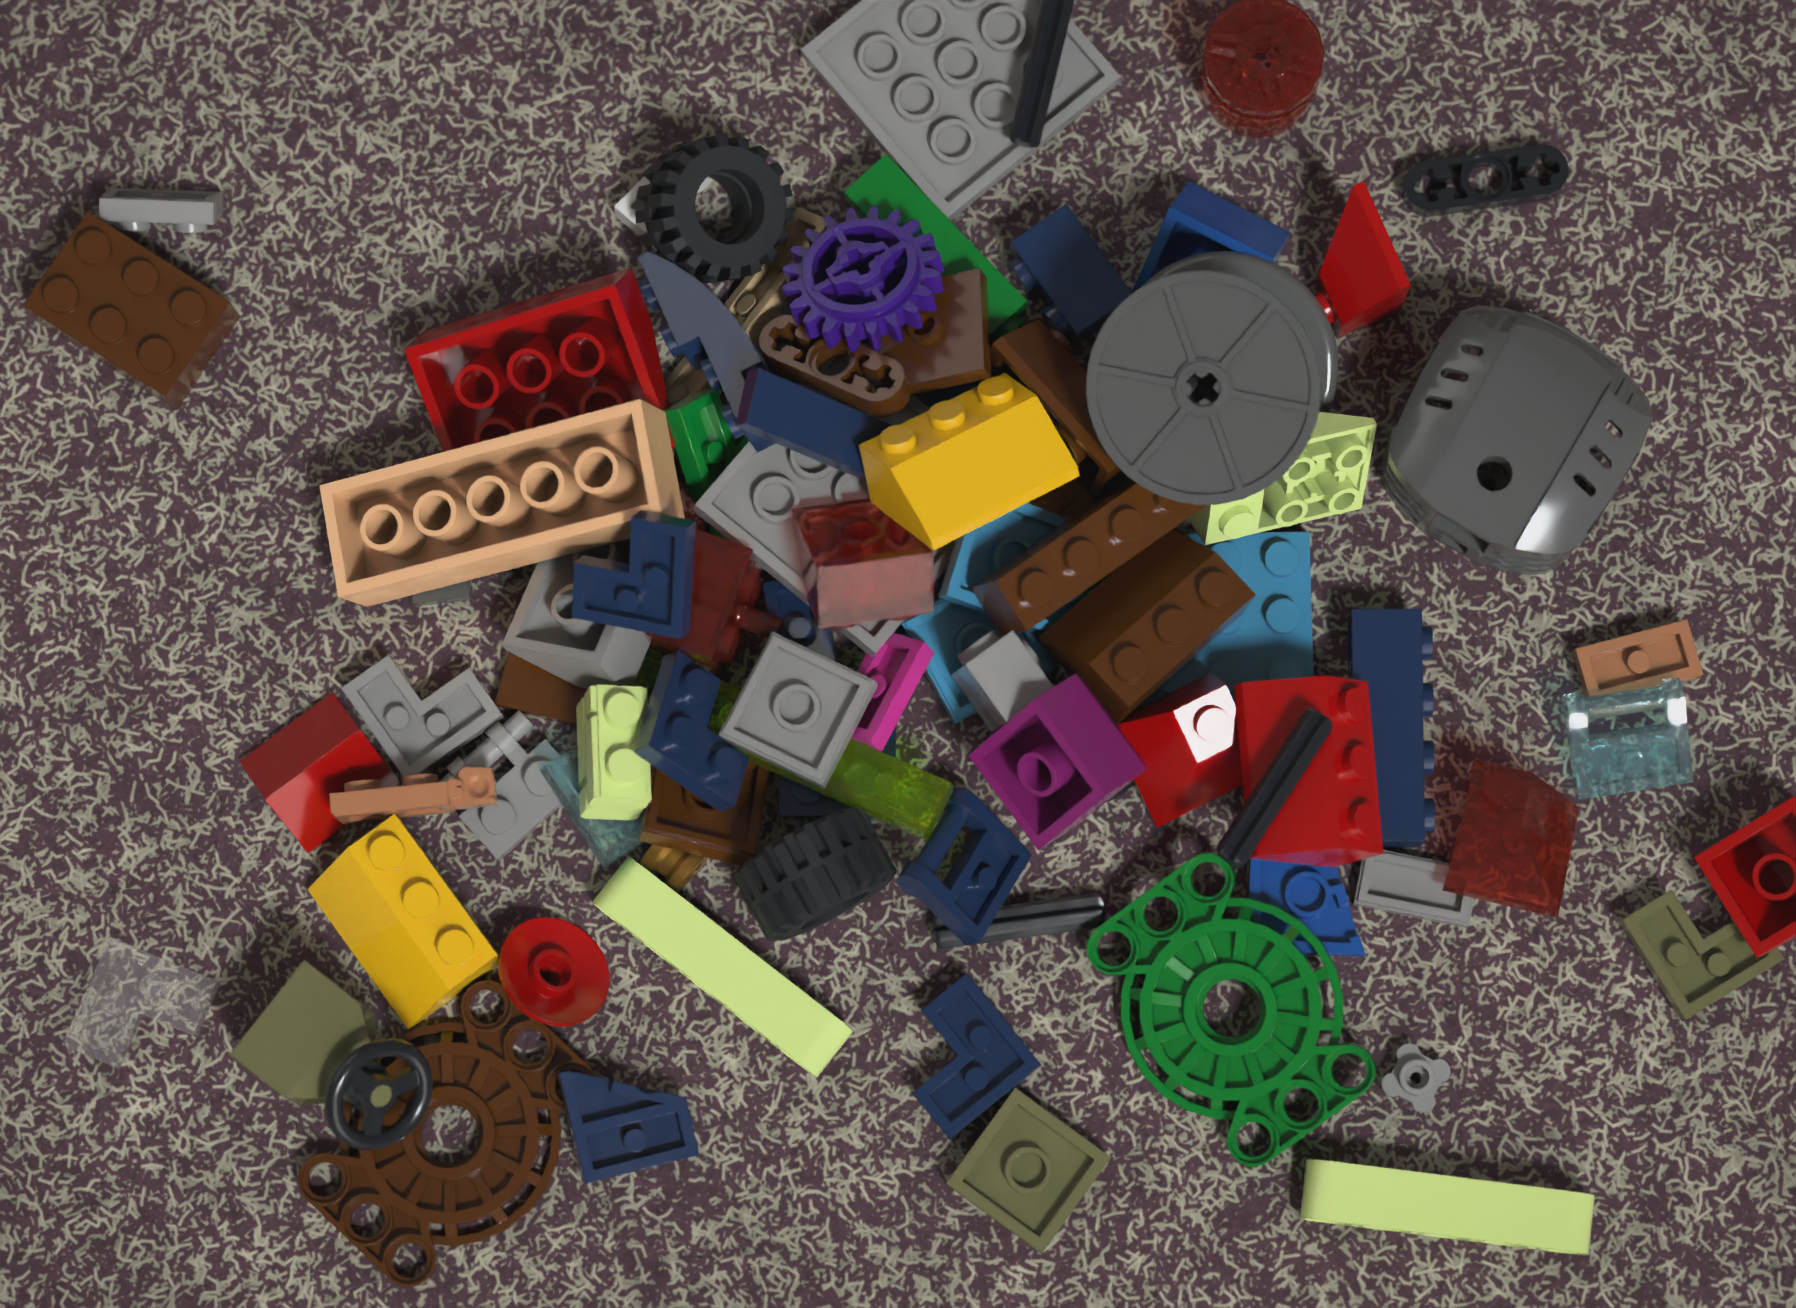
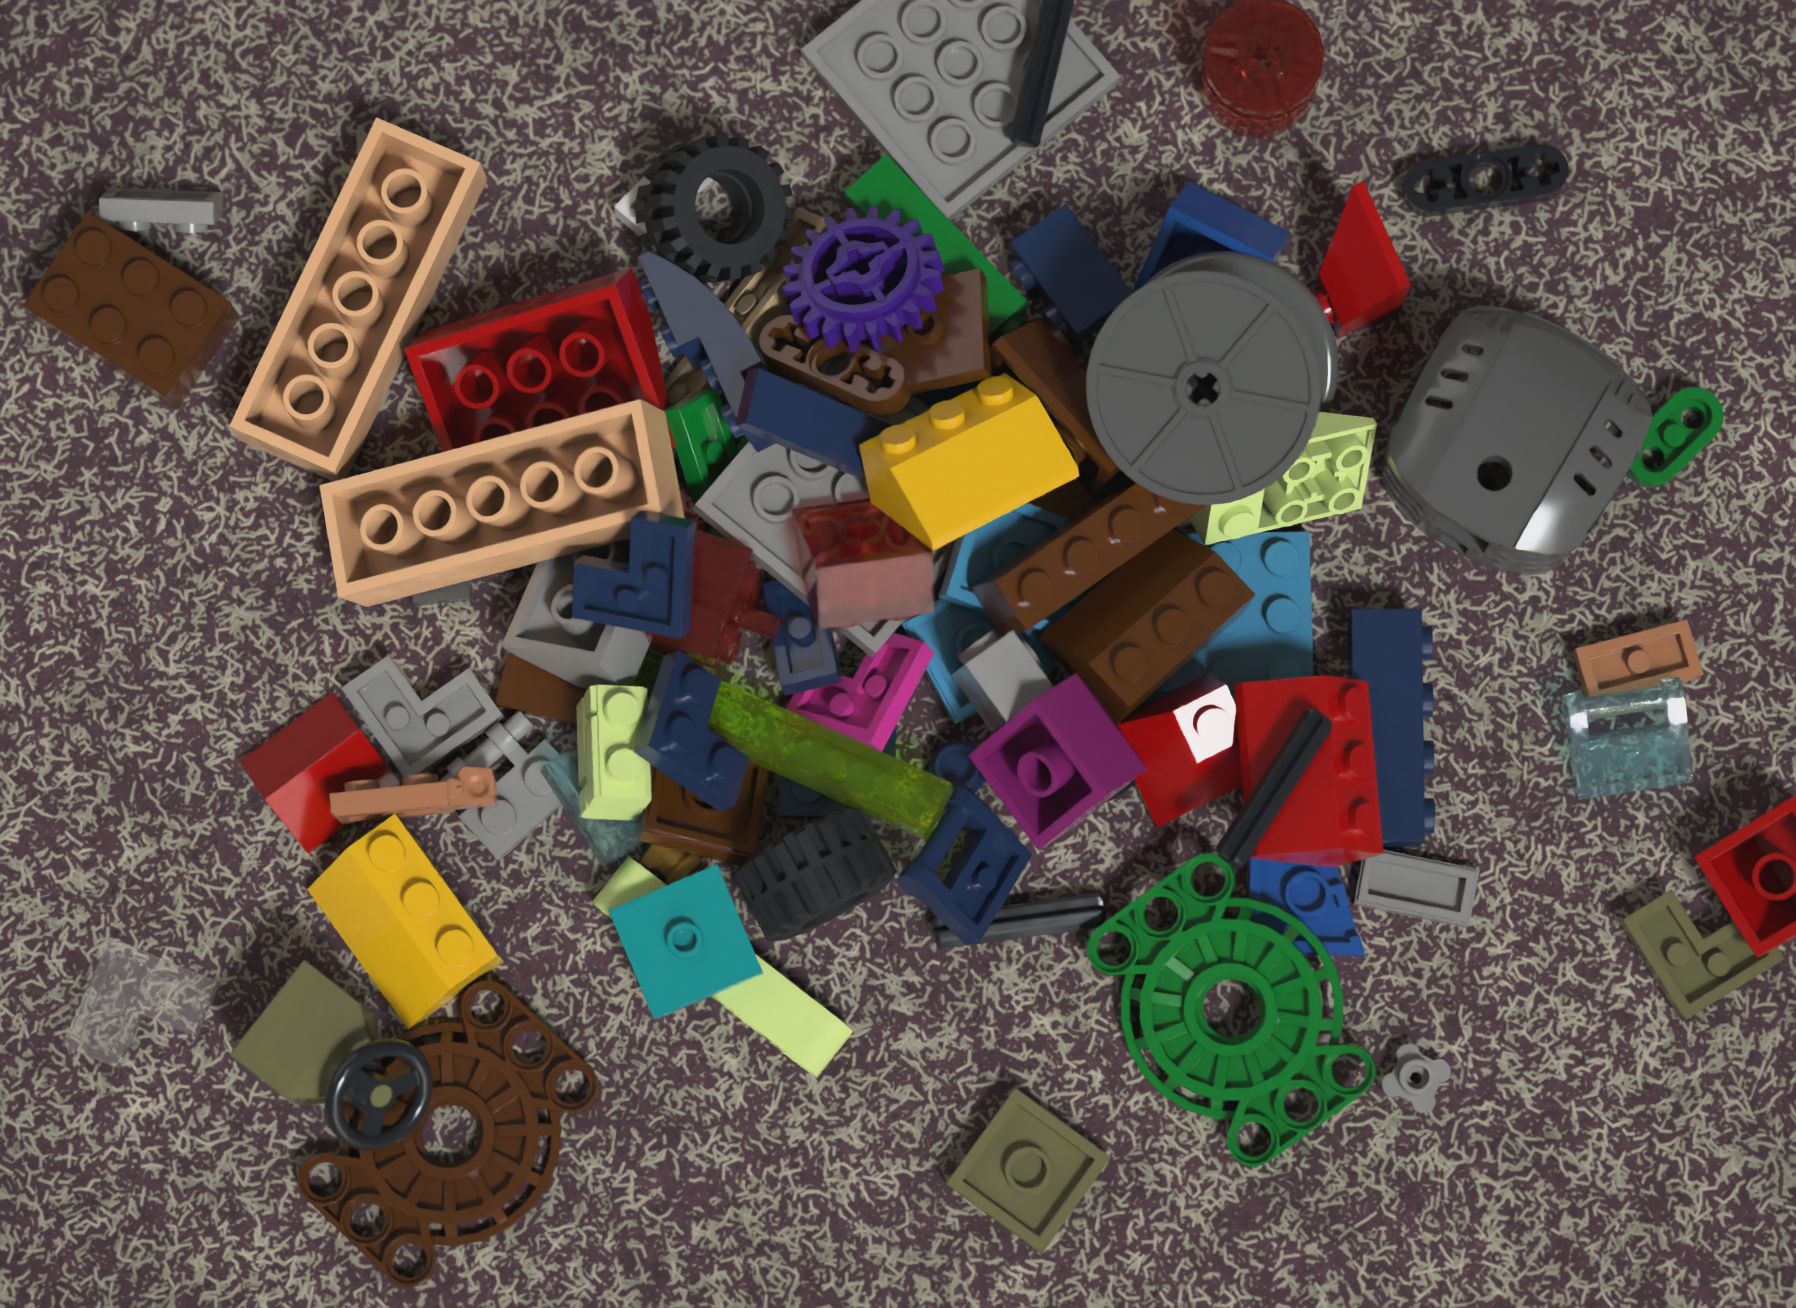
red dish [498,917,610,1027] -> none
dark blue wing [557,1070,699,1184] -> none
light grey plate [718,632,878,789] -> none
dark blue plate [912,973,1041,1140] -> none
yellowish green beam [1300,1159,1595,1255] -> none
clear red slope [1442,759,1579,918] -> none
none -> light nougat brick [229,117,487,482]
none -> teal plate [608,864,763,1020]
none -> dark blue plate [929,741,985,797]
none -> green plate [1627,387,1724,488]

